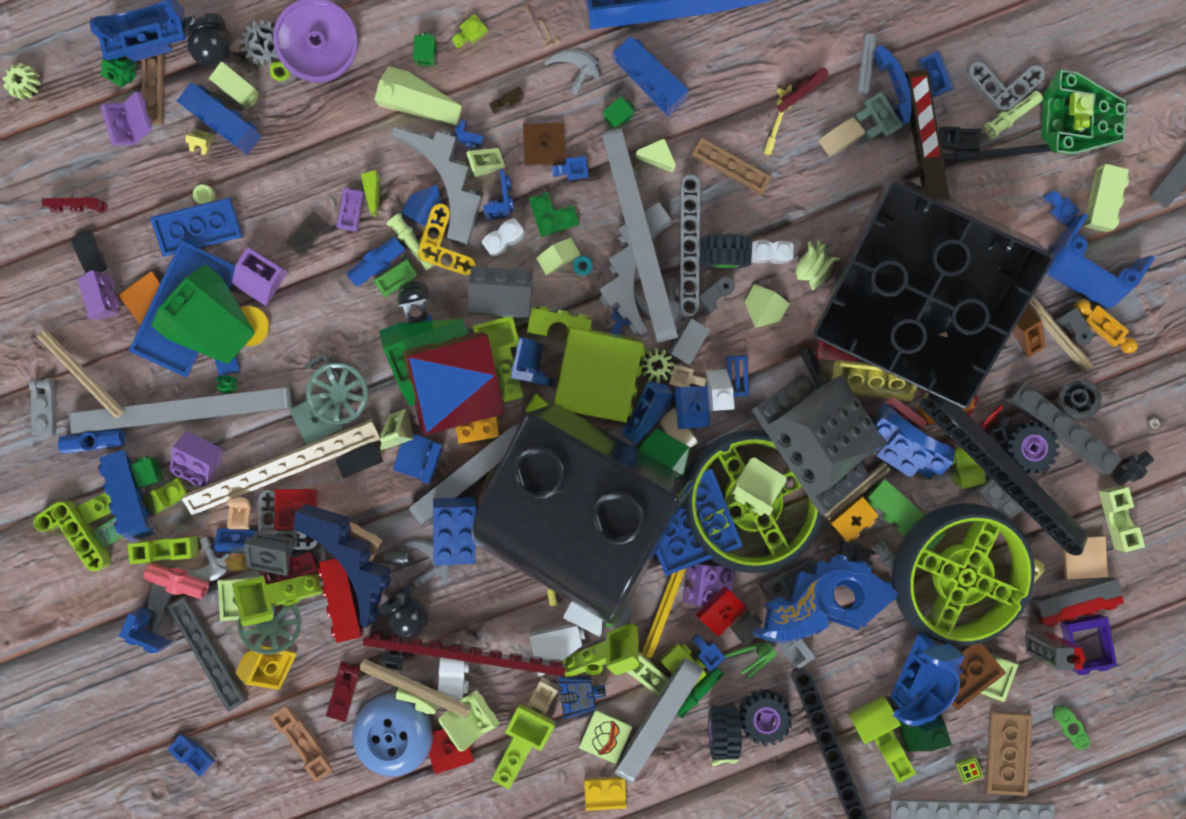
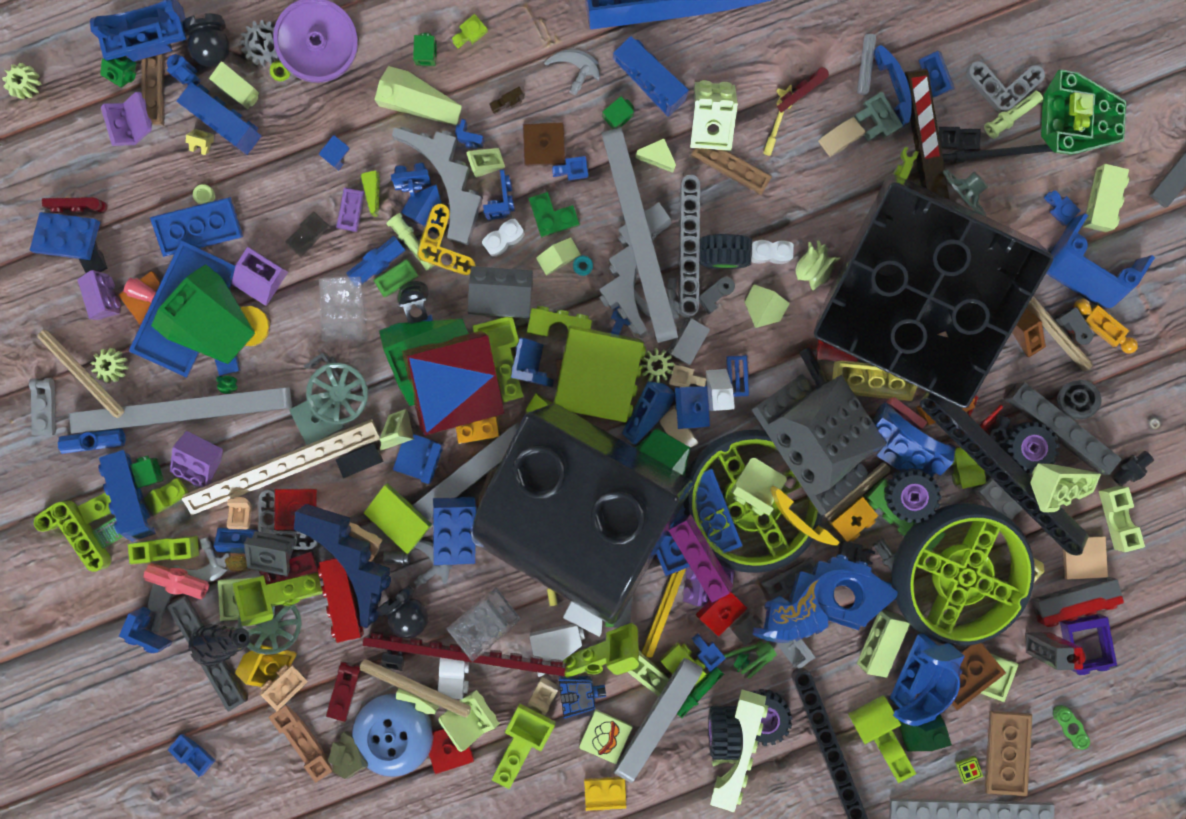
none -> blue plate [30,212,100,260]
none -> yellowish green gear [91,348,128,383]
none -> coral cone [123,277,156,303]
none -> blue hips [167,54,201,86]
none -> black cone [188,624,250,666]
none -> light nougat bracket [259,664,308,711]
none -> blue panel [319,135,350,171]
none -> clear slope [319,277,367,343]
none -> olive plate [328,731,368,779]
none -> lime tile [364,483,432,554]
none -> blue hips [391,163,431,197]
none -> clear slope [446,587,521,662]
none -> magenta brick [668,514,733,602]
none -> yellowish green bracket [690,80,738,150]
none -> arch [710,690,769,812]
none -> green plate [733,652,751,673]
none -> yellow slope [770,486,840,545]
none -> yellowish green brick [857,610,910,677]
none -> black wheel [884,468,941,523]
none -> lime plate [893,147,918,180]
none -> sand green wheel [943,169,988,216]
none -> yellowish green wedge [1030,464,1101,512]

